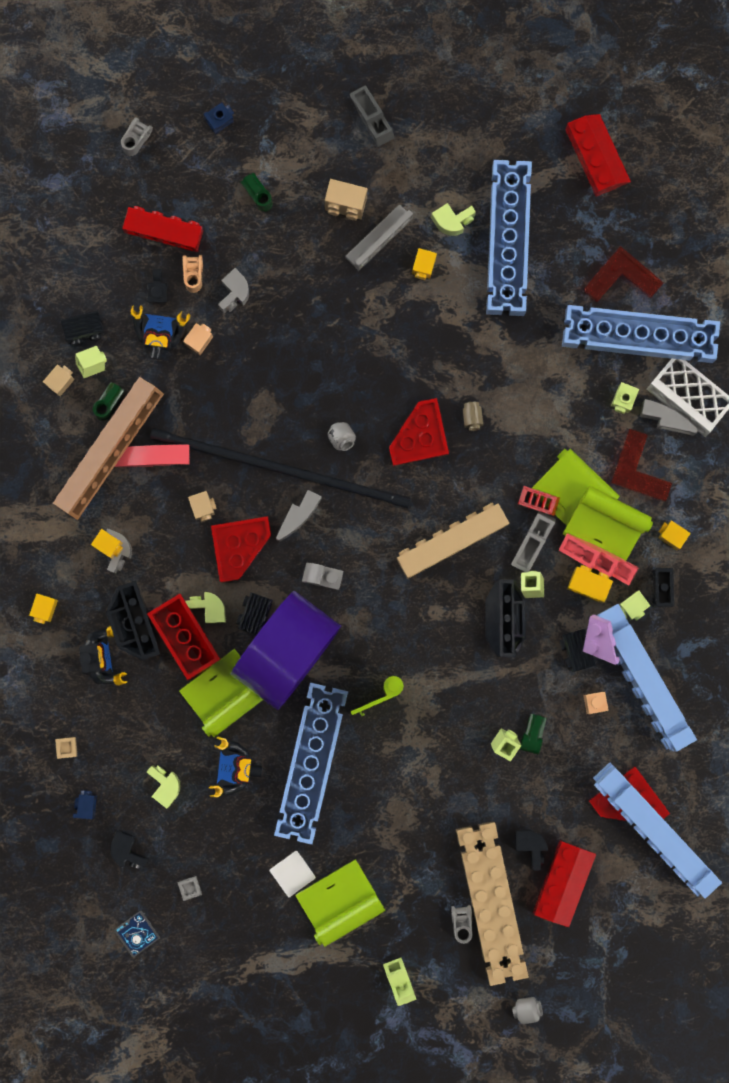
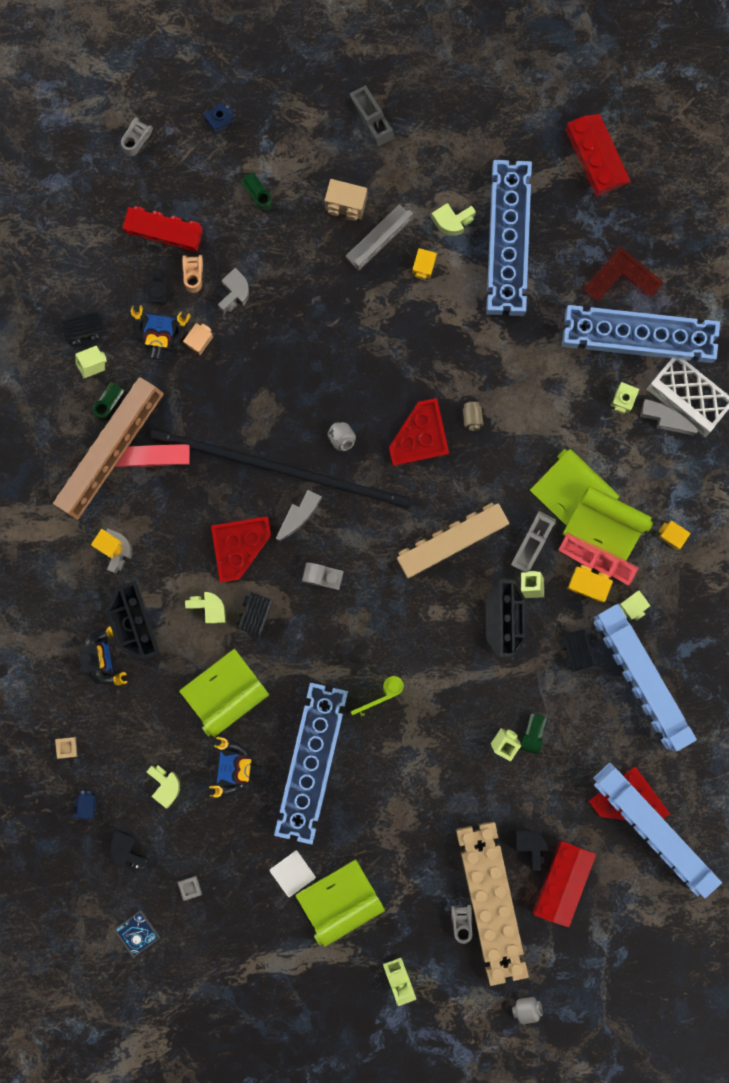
yellow brick [29,594,58,624] -> none
tan brick [43,364,75,396] -> none
red slope [147,594,221,680] -> none
tan brick [188,491,217,522] -> none
dark purple wheel [230,590,341,711] -> none
red slope [518,486,560,516] -> none
lavender wing [583,615,620,665] -> none
light nougat brick [583,692,609,714] -> none
clear red plate [611,429,672,502] -> none
black brick [651,568,674,608] -> none

